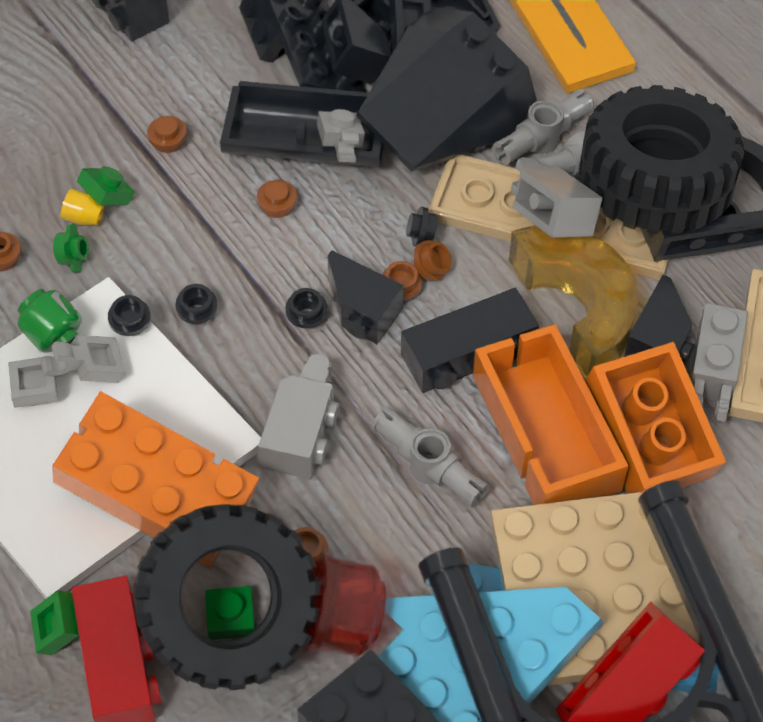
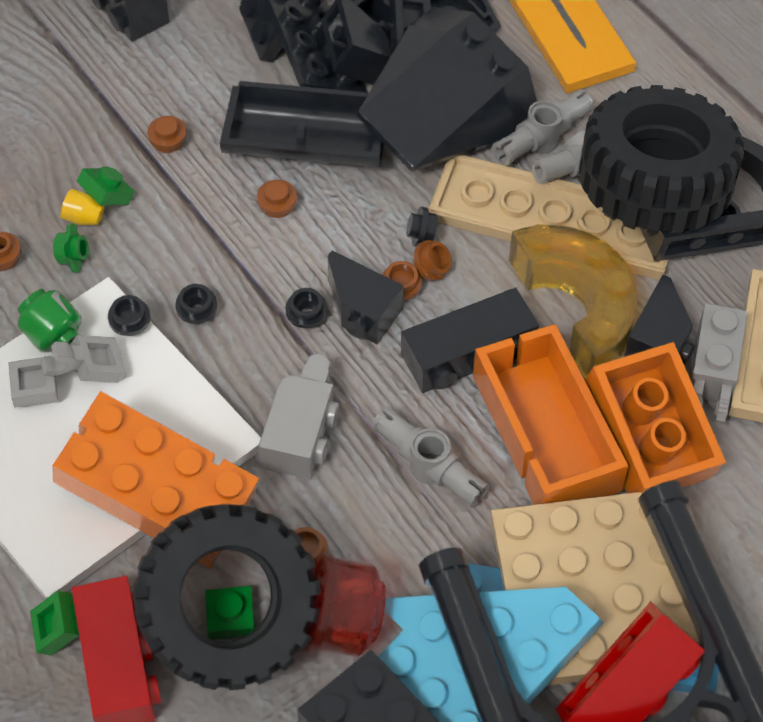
light grey plate [317,109,365,163] -> none
light grey hinge [510,157,602,237] -> none

